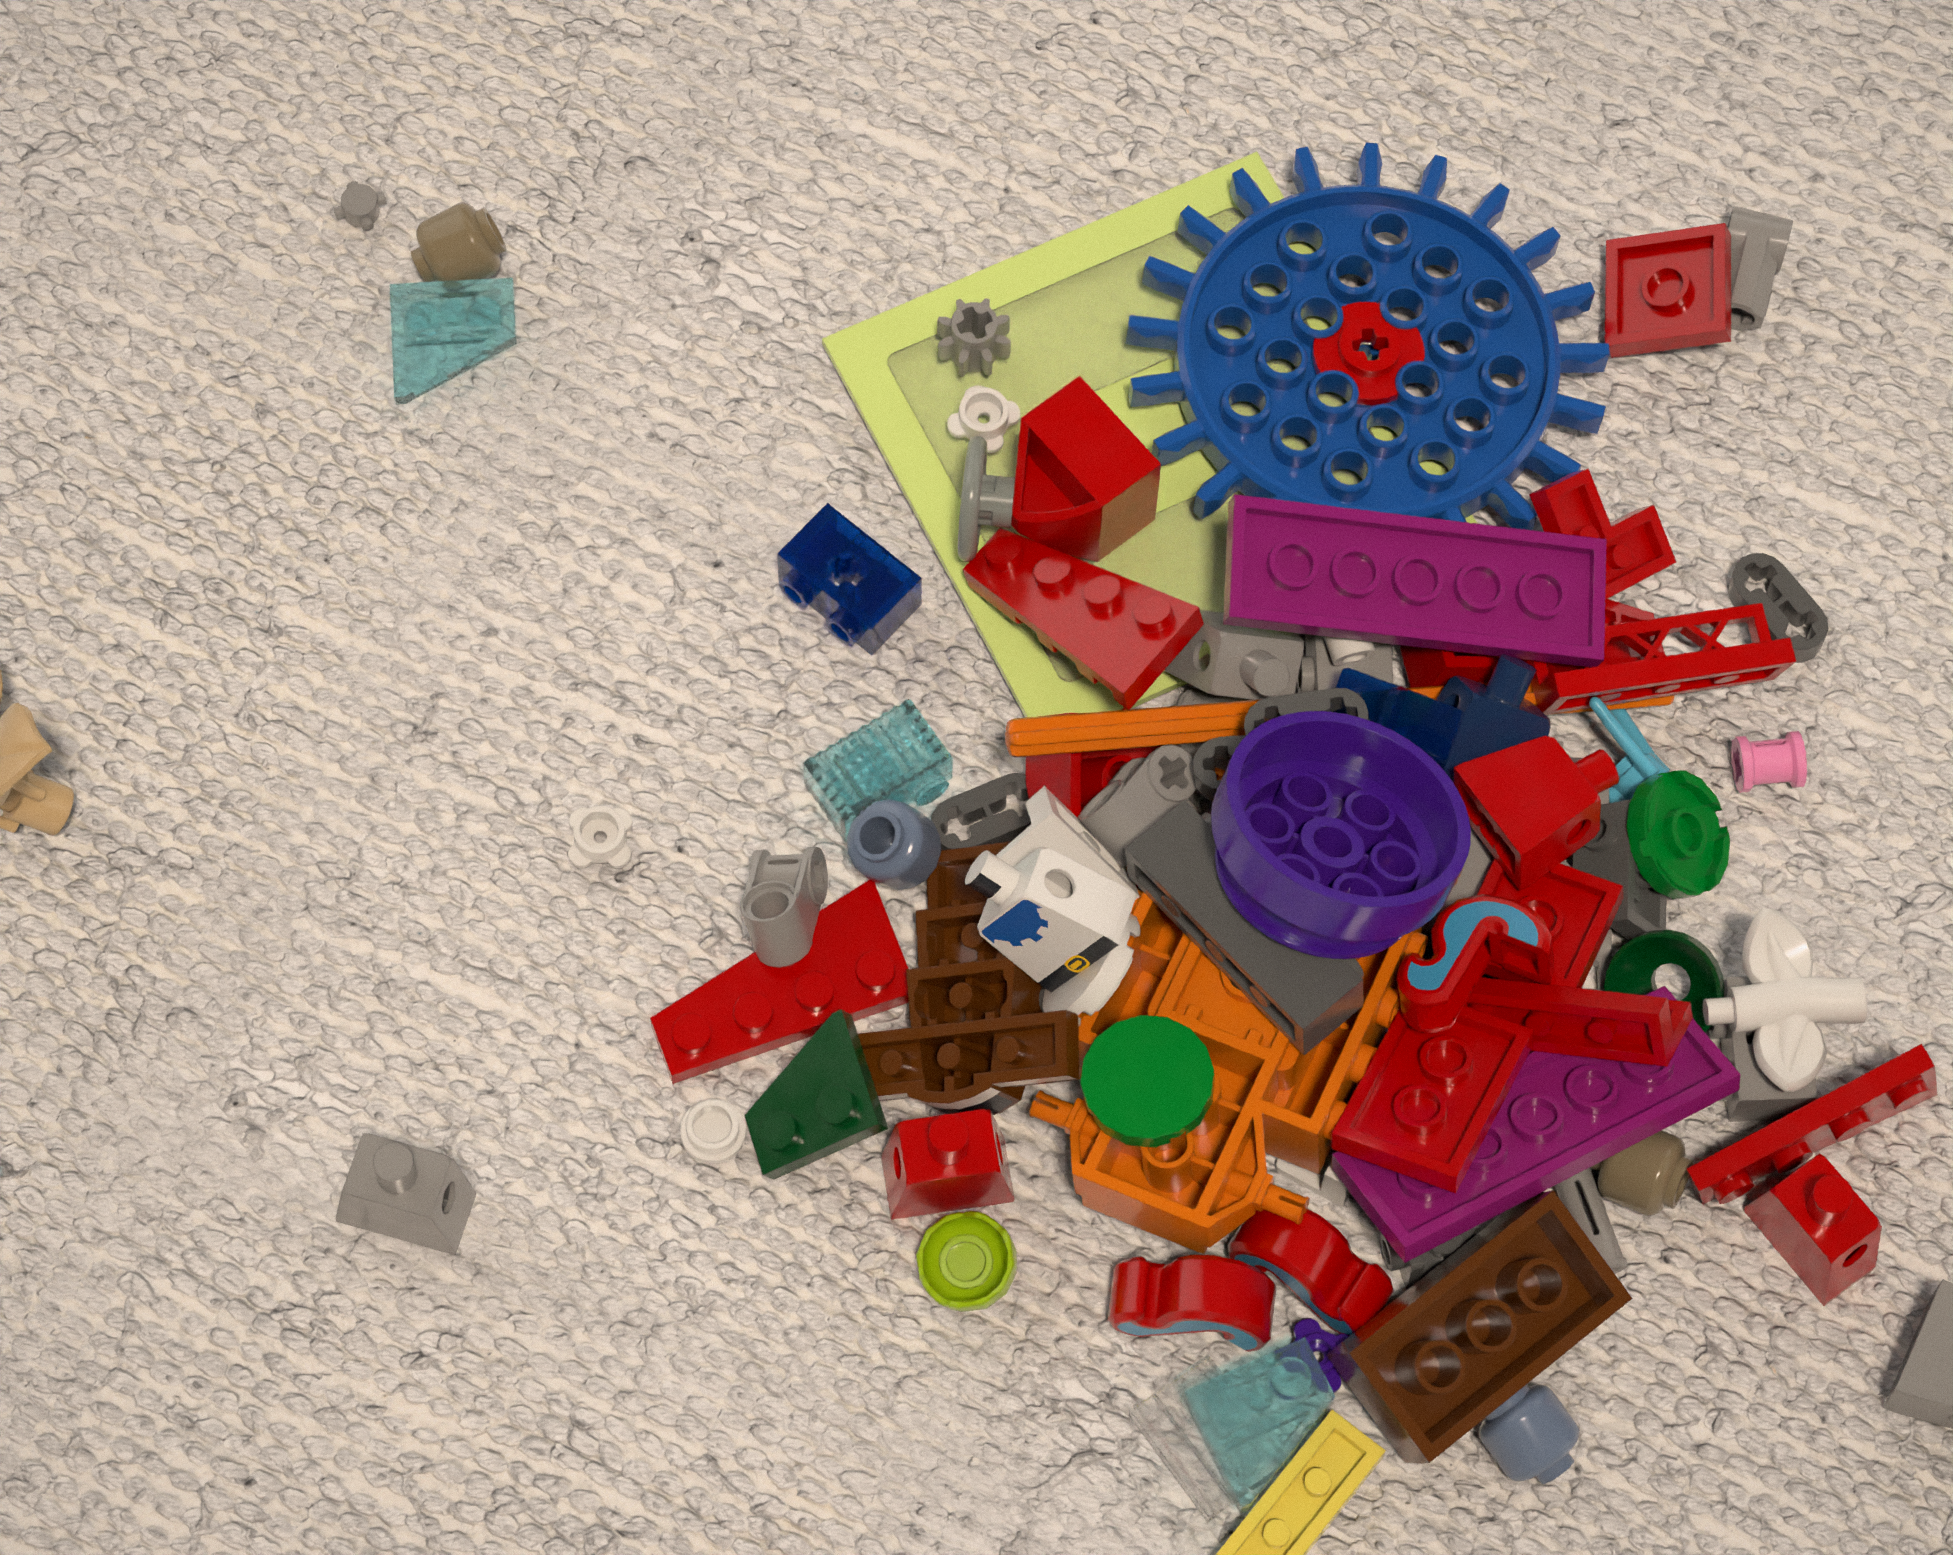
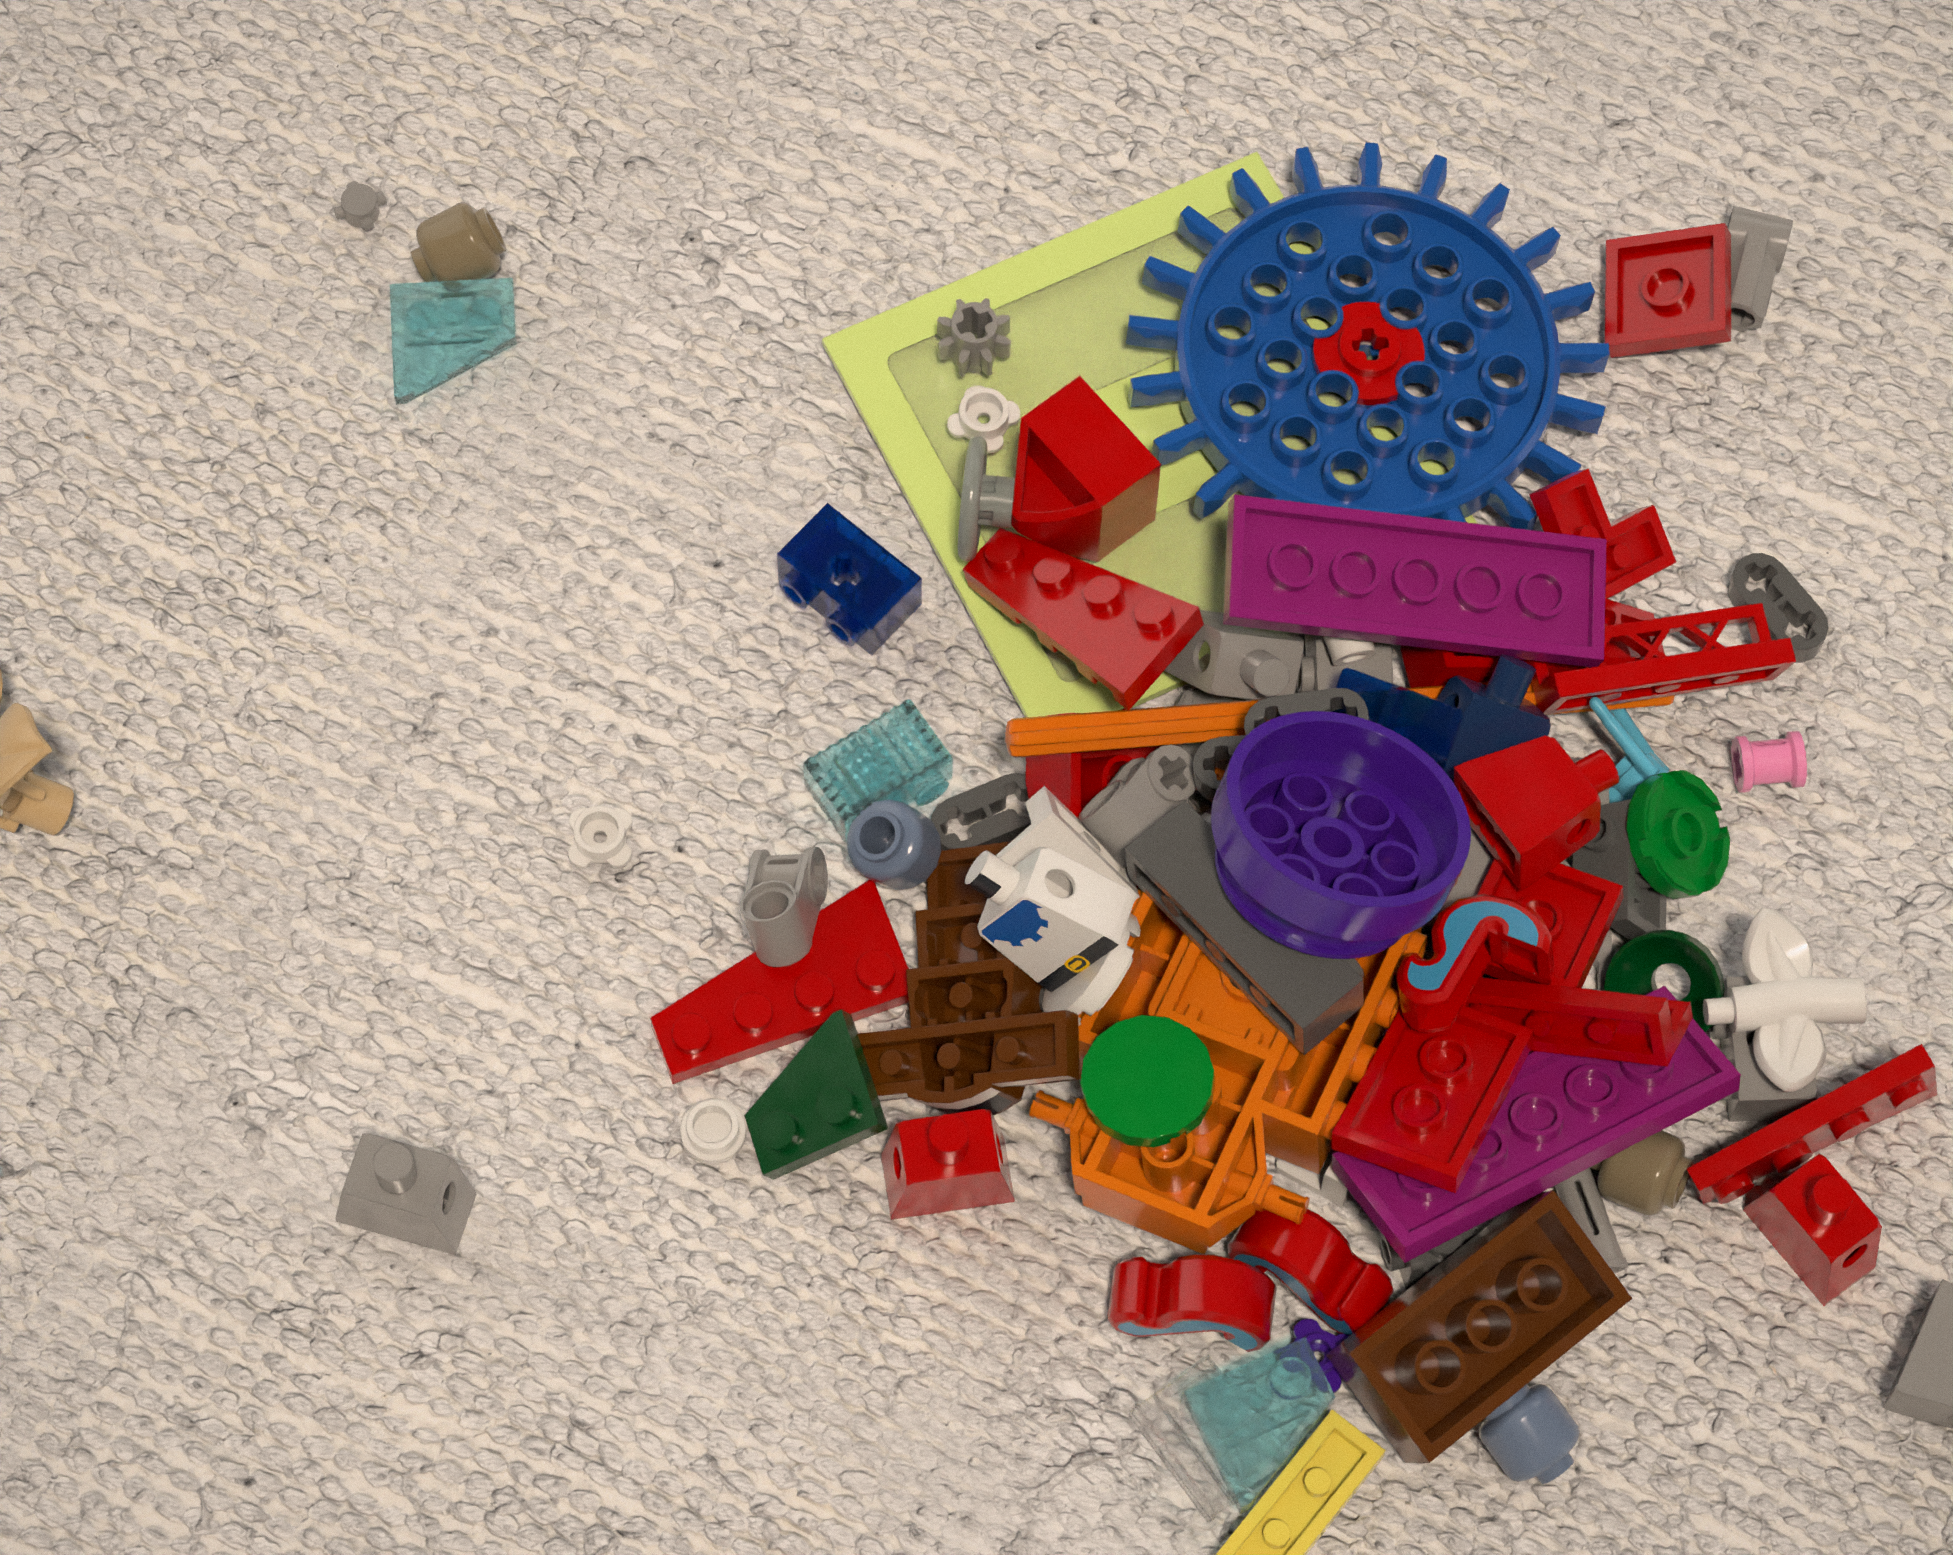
lime hair [916,1211,1017,1312] -> none

